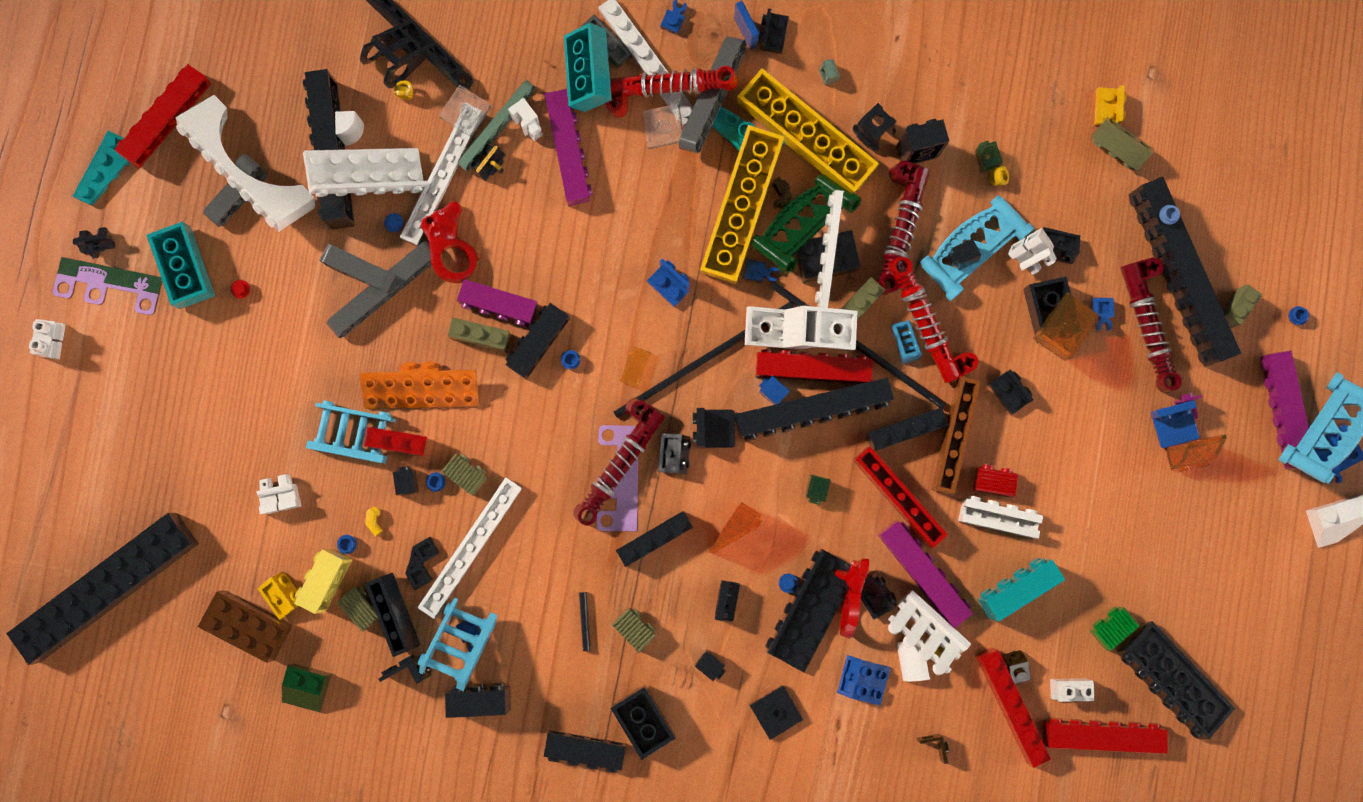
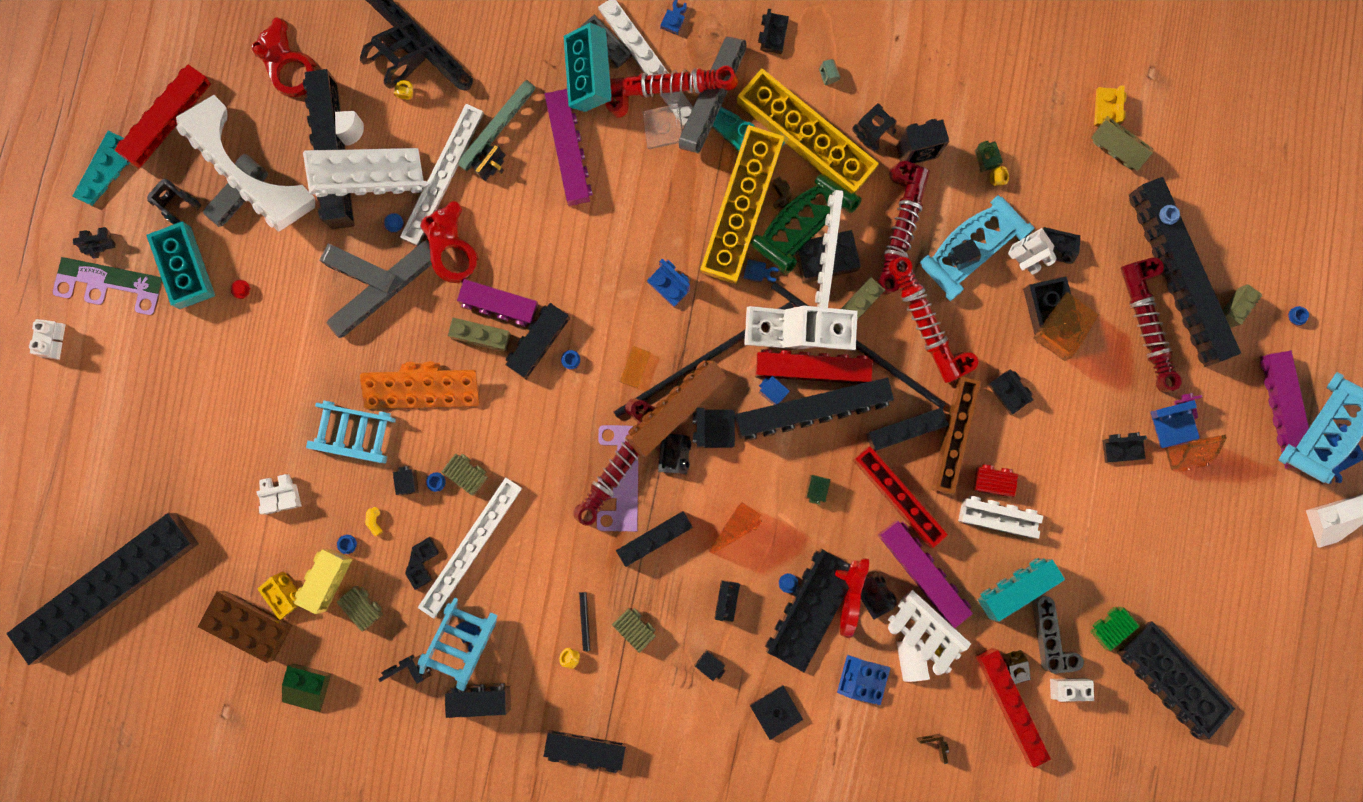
red brick [363,427,427,456] -> none
black brick [365,573,421,657] -> none
clear plate [439,85,492,137] -> none
white hips [508,98,543,141] -> none
black brick [610,684,676,760] -> none
blue tile [734,1,759,50] -> none
dark azure slope [891,320,922,364] -> none
red brick [1043,718,1168,754] -> none
blue plate [1092,298,1114,331] -> none
none -> black piece [147,179,201,225]
none -> red animal [251,17,317,98]
none -> yellow tile [560,648,580,669]
none -> dark orange brick [625,360,727,456]
none -> dark grey beam [1032,596,1084,674]
none -> black bracket [1102,432,1147,463]

